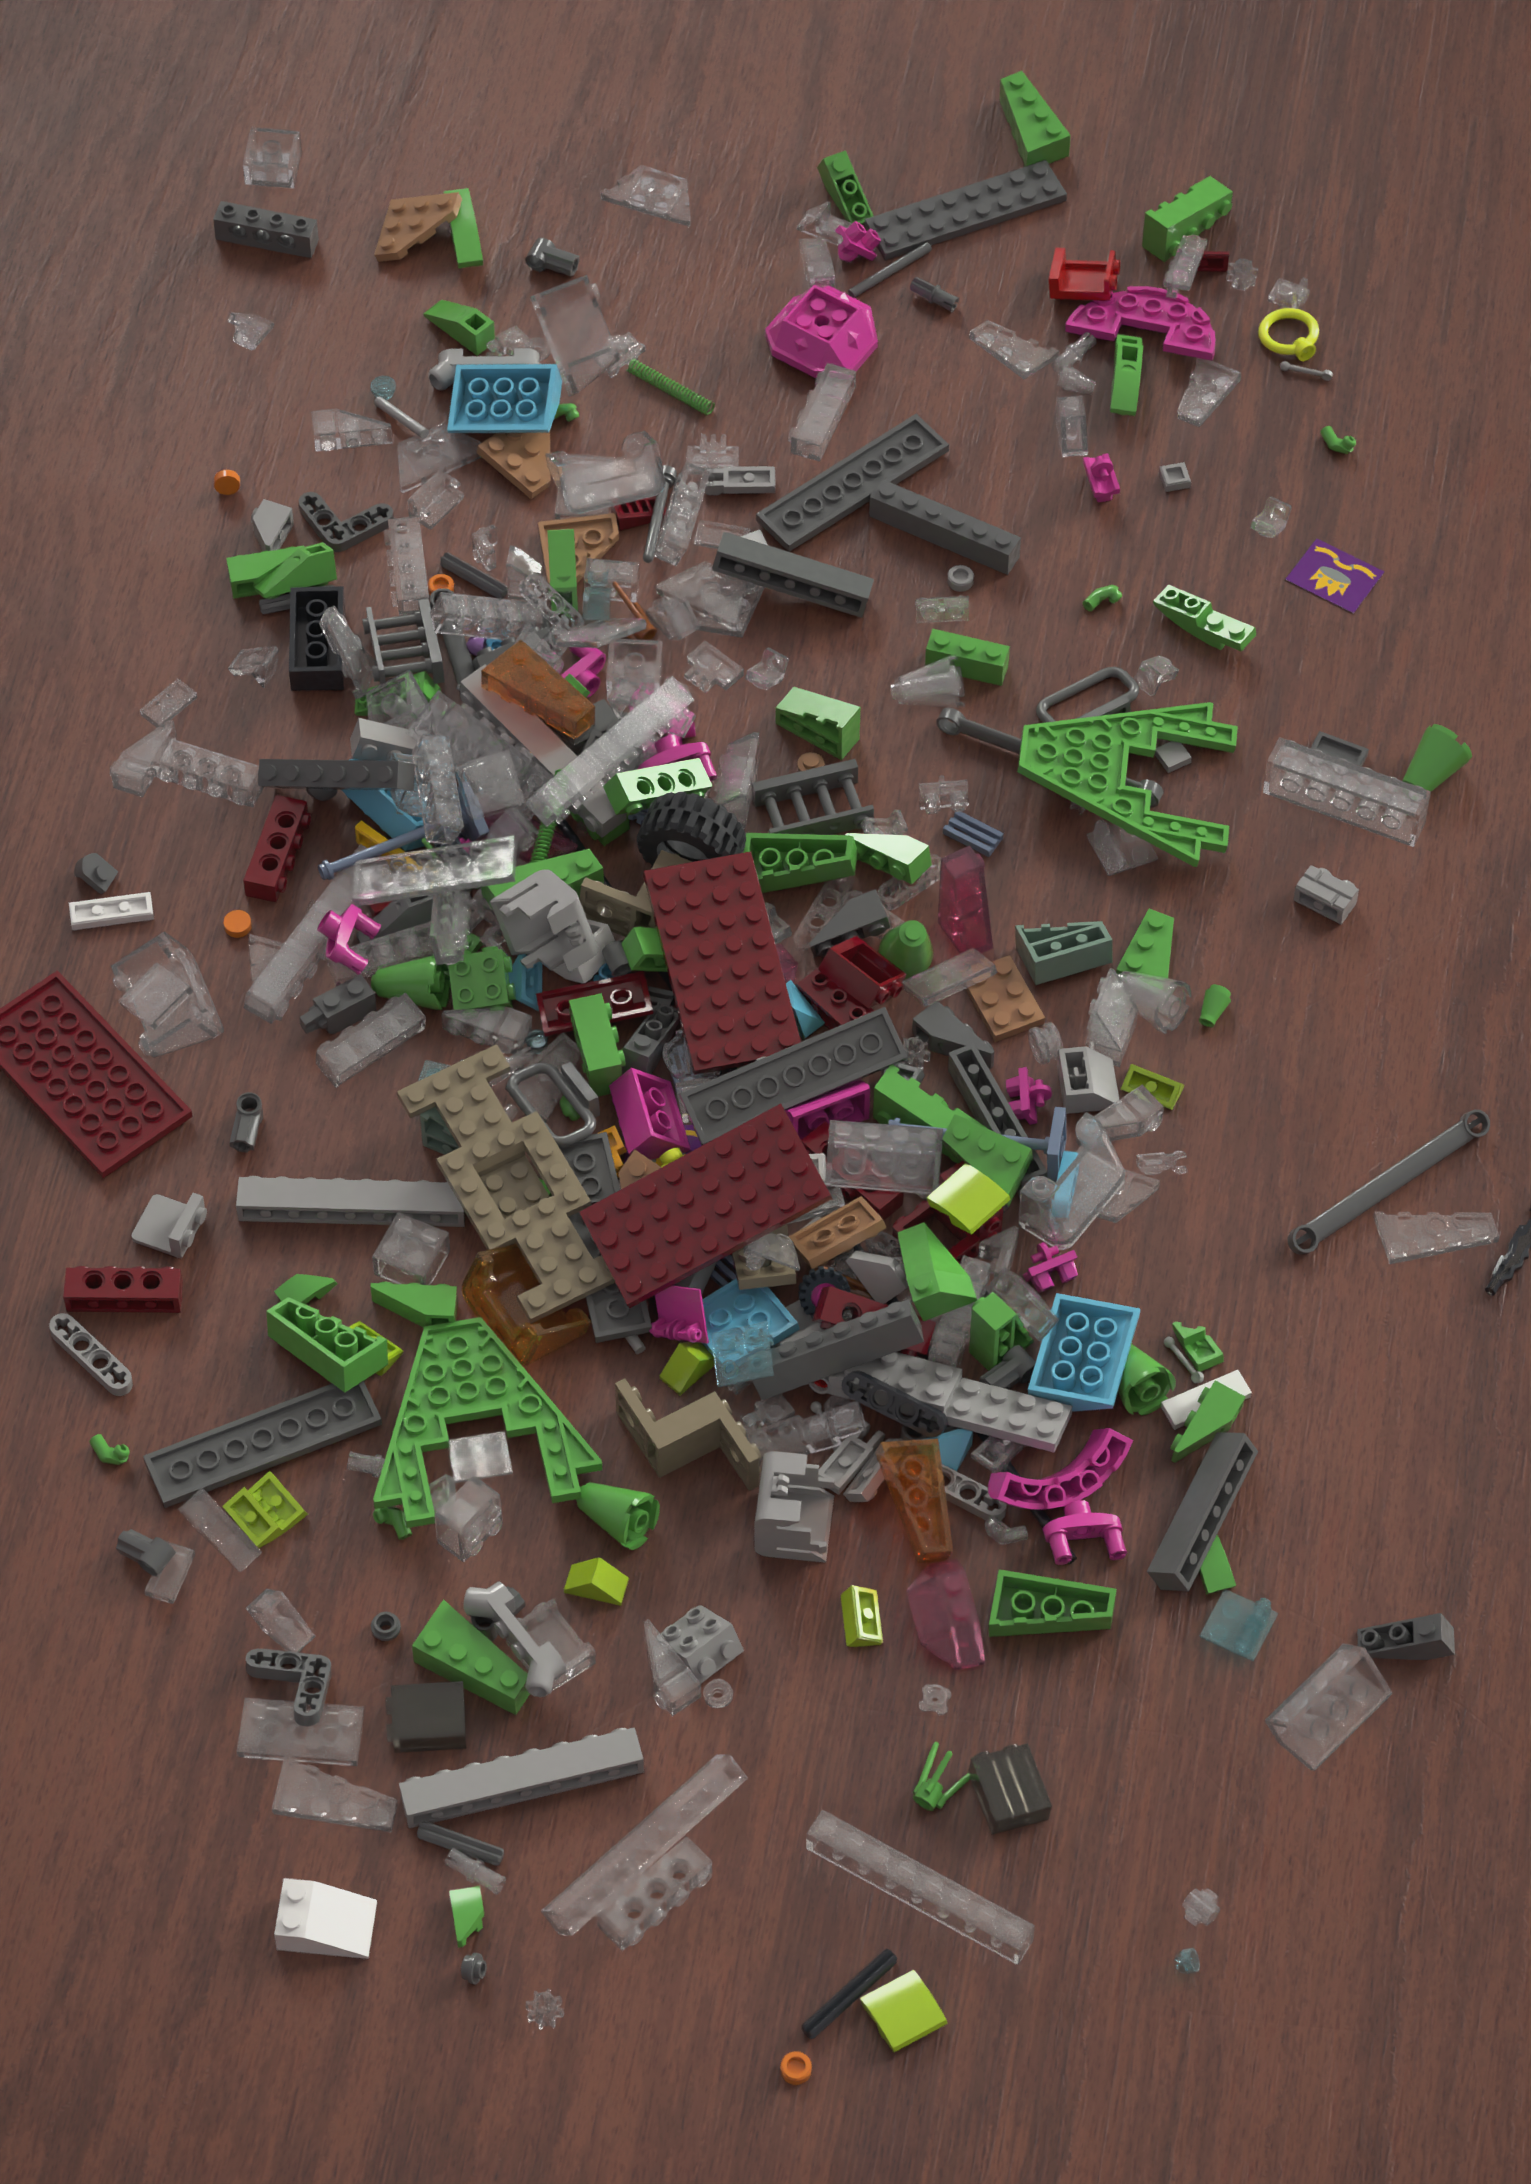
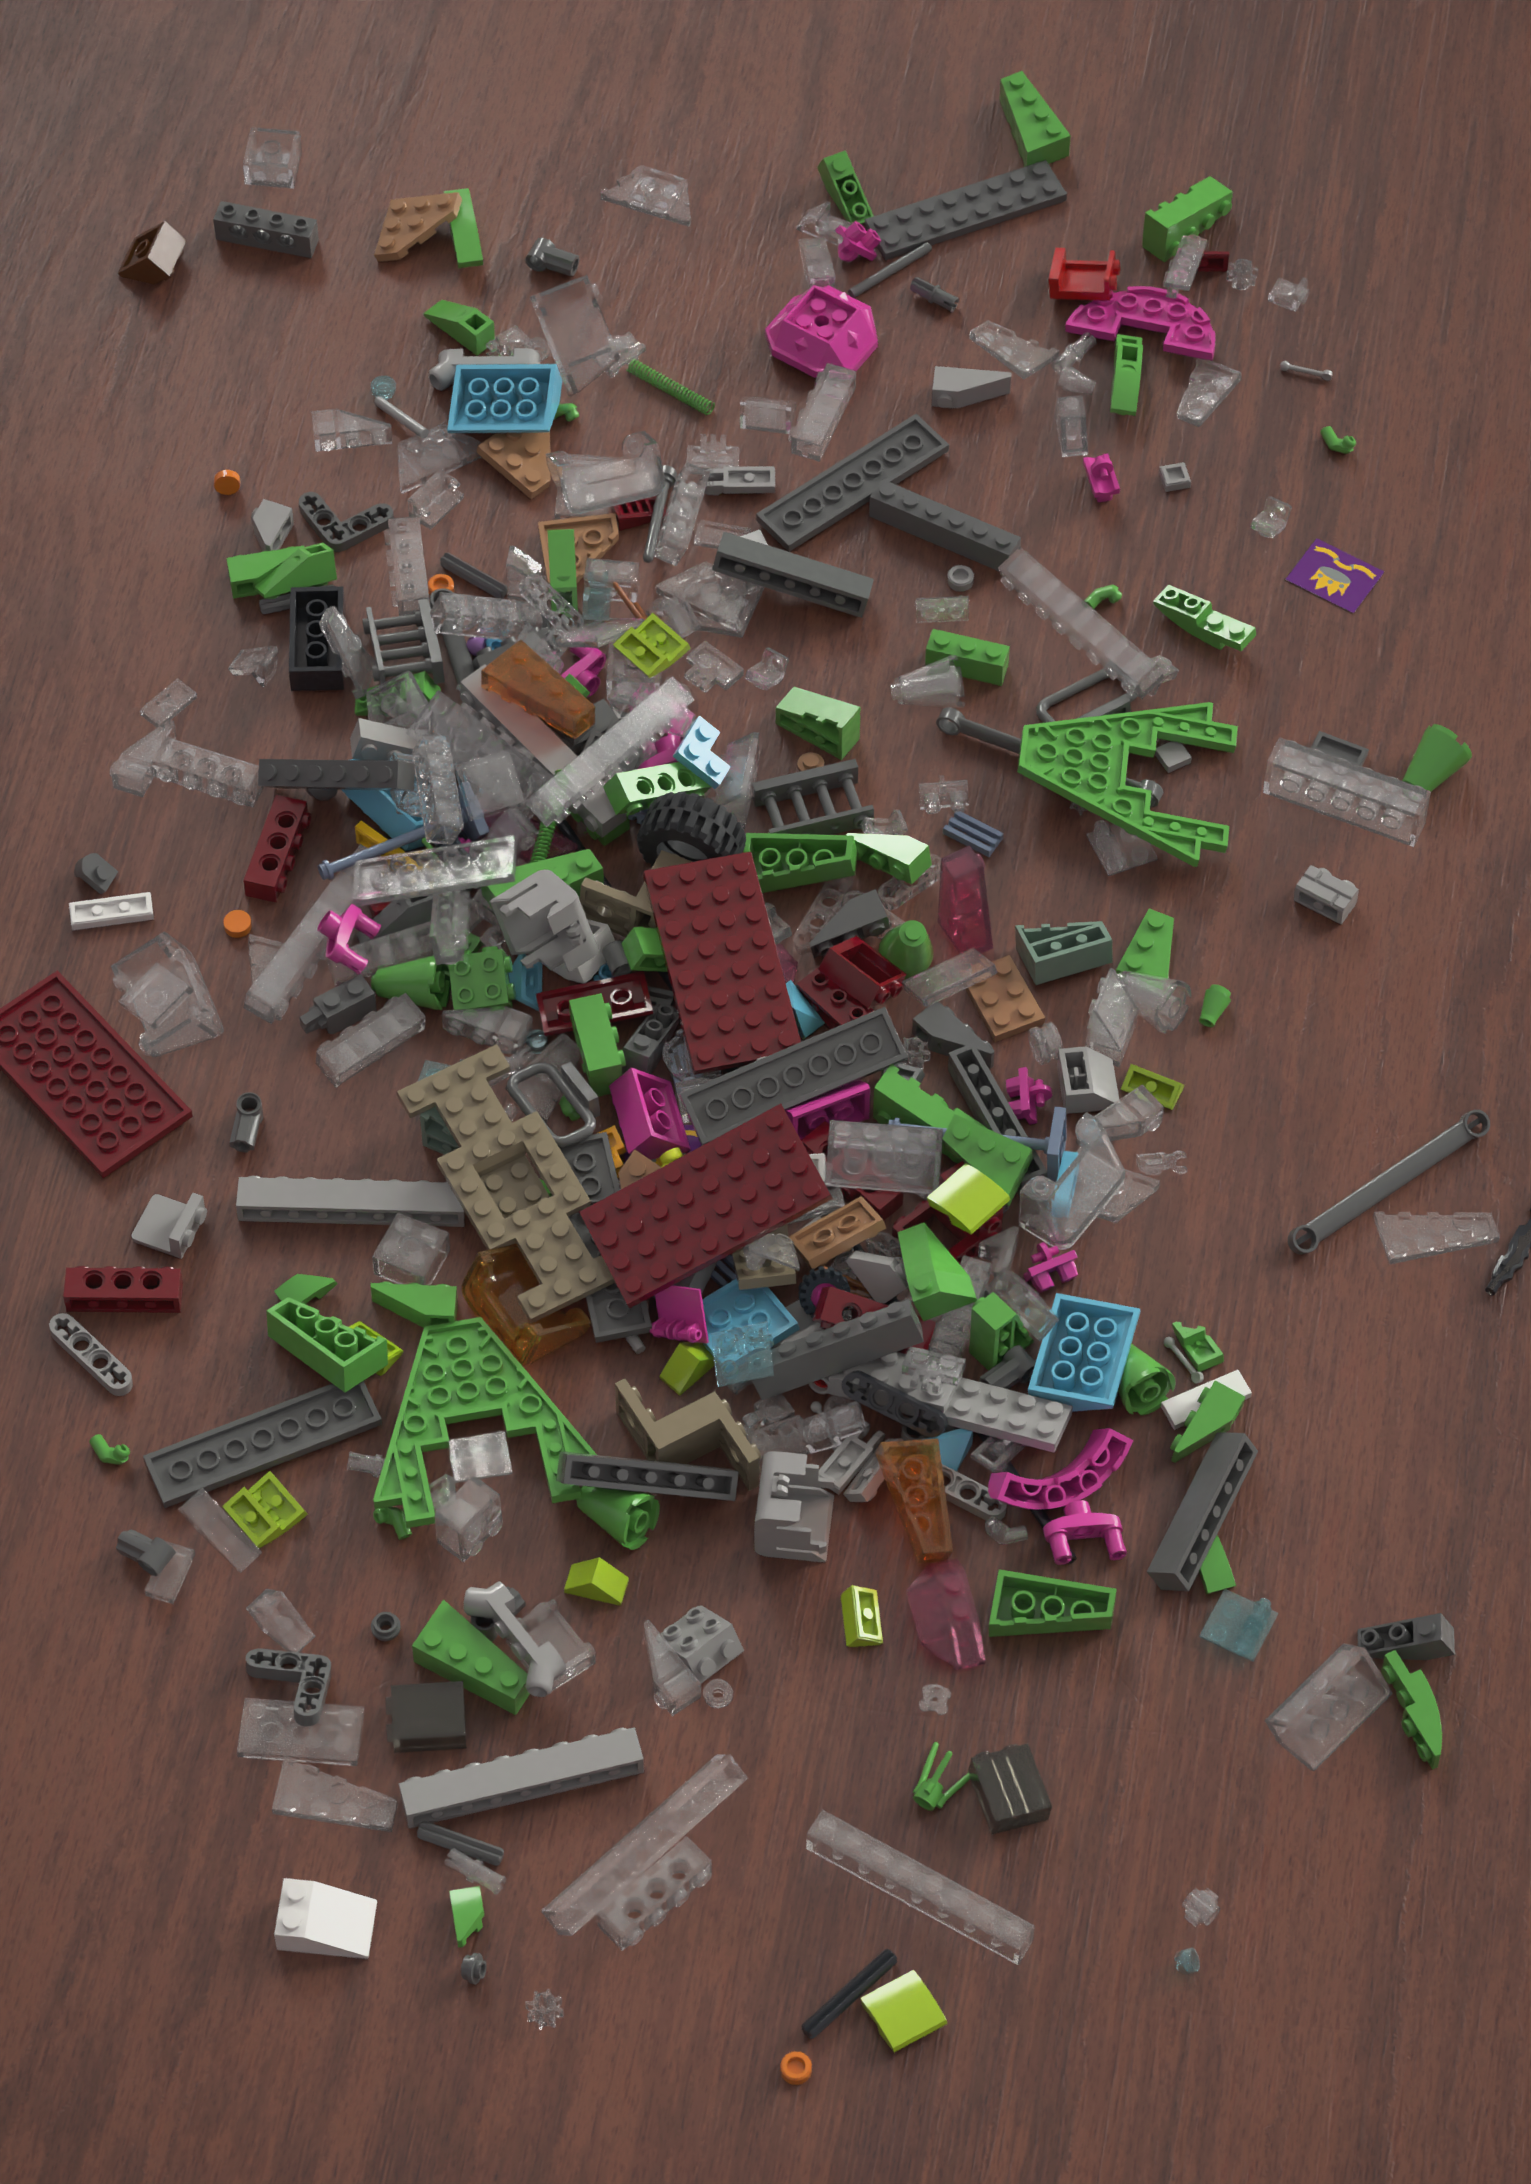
clear slope [227,312,275,350] -> none
clear bracket [471,524,498,571] -> none
neon yellow piece [1258,308,1319,361] -> none
none -> reddish brown slope [117,221,186,284]
none -> dark grey brick [556,1451,738,1501]
none -> lime slope [613,613,691,678]
none -> plate [672,716,731,789]
none -> clear slope [740,396,797,434]
none -> clear hinge [902,1347,966,1394]
none -> light grey slope [932,366,1012,408]
none -> clear brick [998,547,1164,700]
none -> bright green slope [1381,1650,1442,1770]

